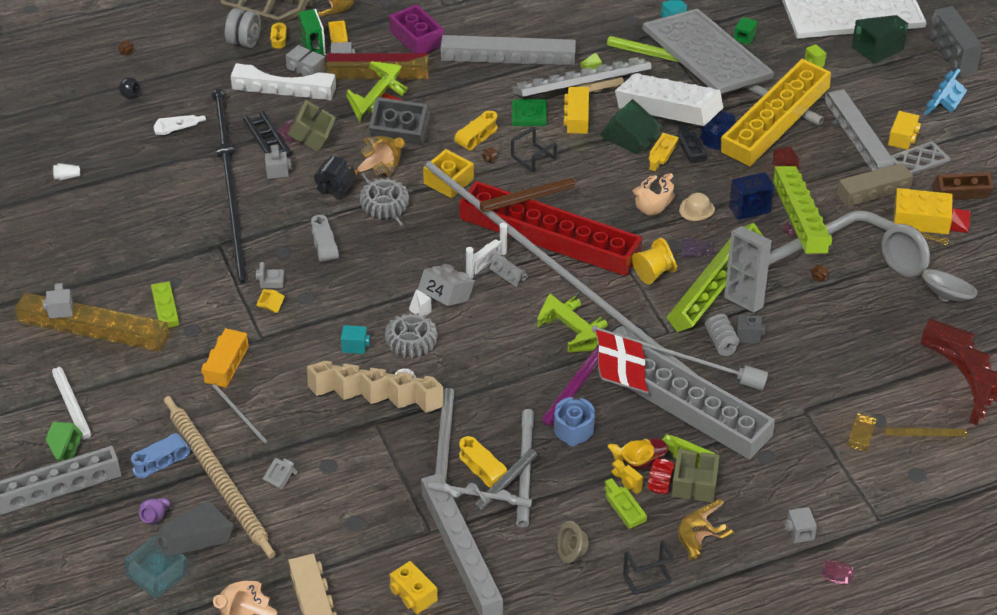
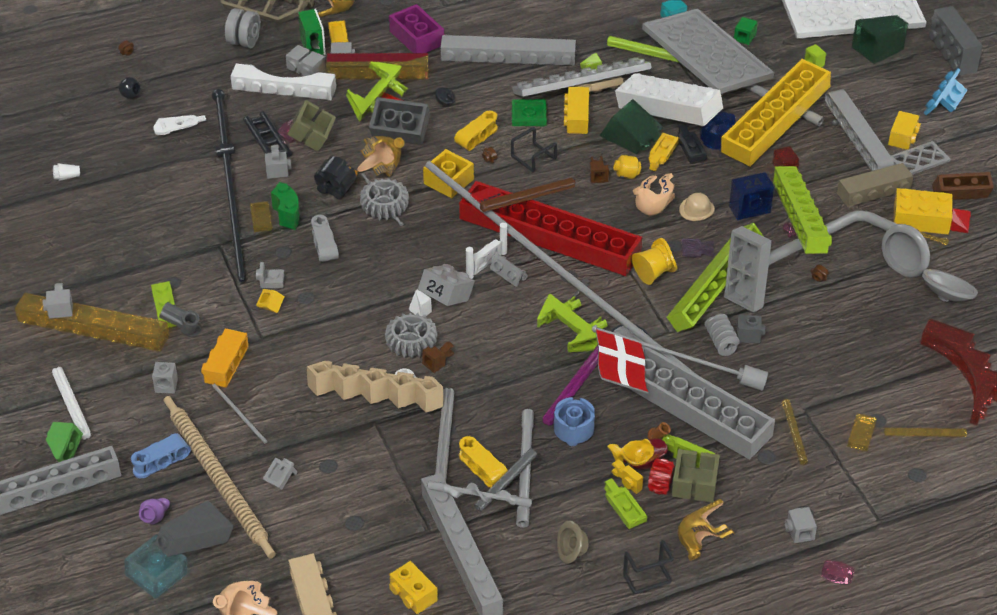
yellow beam [270,23,287,49] -> none
teal brick [341,325,370,354] -> none
none -> light grey brick [152,362,178,394]
none -> dark grey piece [159,302,199,335]
none -> clear yellow tile [250,201,272,232]
none -> green brick [271,182,300,230]
none -> reddish brown piece [422,341,454,373]
none -> black hat [435,87,455,106]
none -> red sticker [470,186,504,203]
none -> reddish brown piece [589,156,609,183]
none -> yellow head [613,155,641,179]
none -> dark orange pin [647,422,671,440]
none -> clear yellow bar [782,399,808,465]

